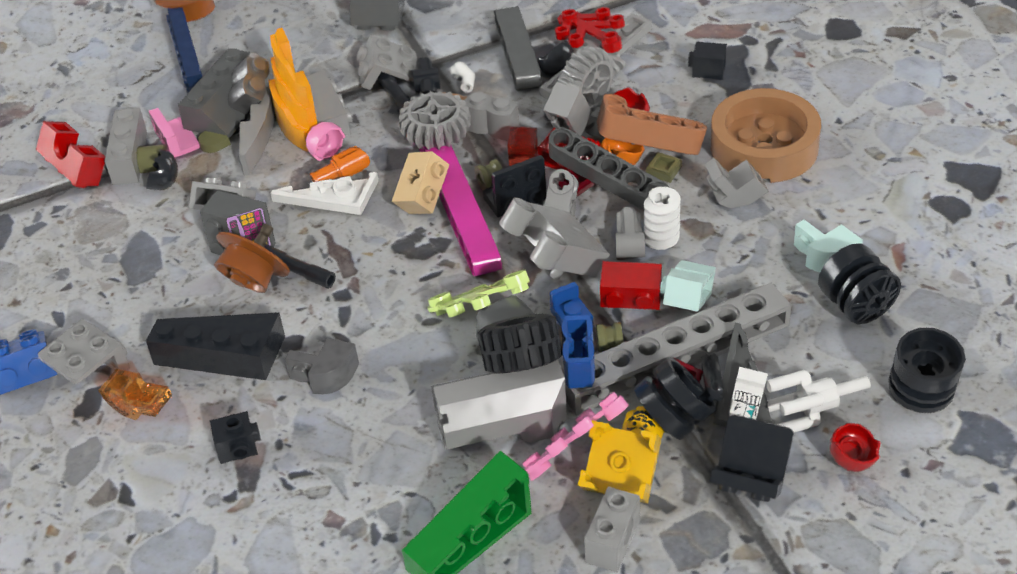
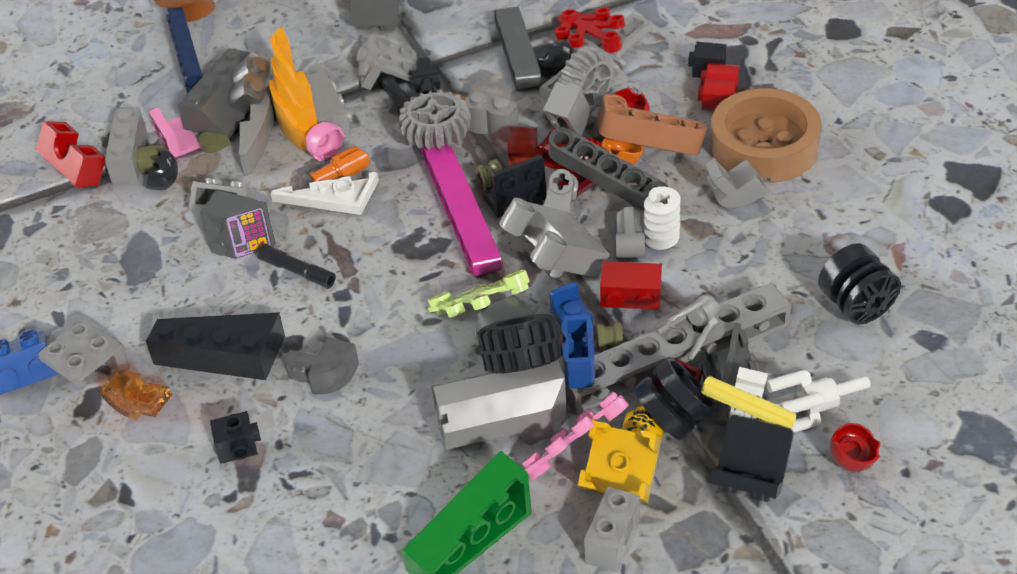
dark orange piece [214,224,290,293] -> none
tan brick [391,151,450,214] -> none
white arm [450,61,475,93] -> none
olive tile [646,152,682,183] -> none
light aqua piece [660,260,716,312] -> none
light aqua brick [794,220,863,272] -> none
black wheel [888,328,966,413] -> none
none -> light grey plant [657,295,720,360]
none -> red brick [697,63,740,109]
none -> light yellow axle [701,376,796,428]

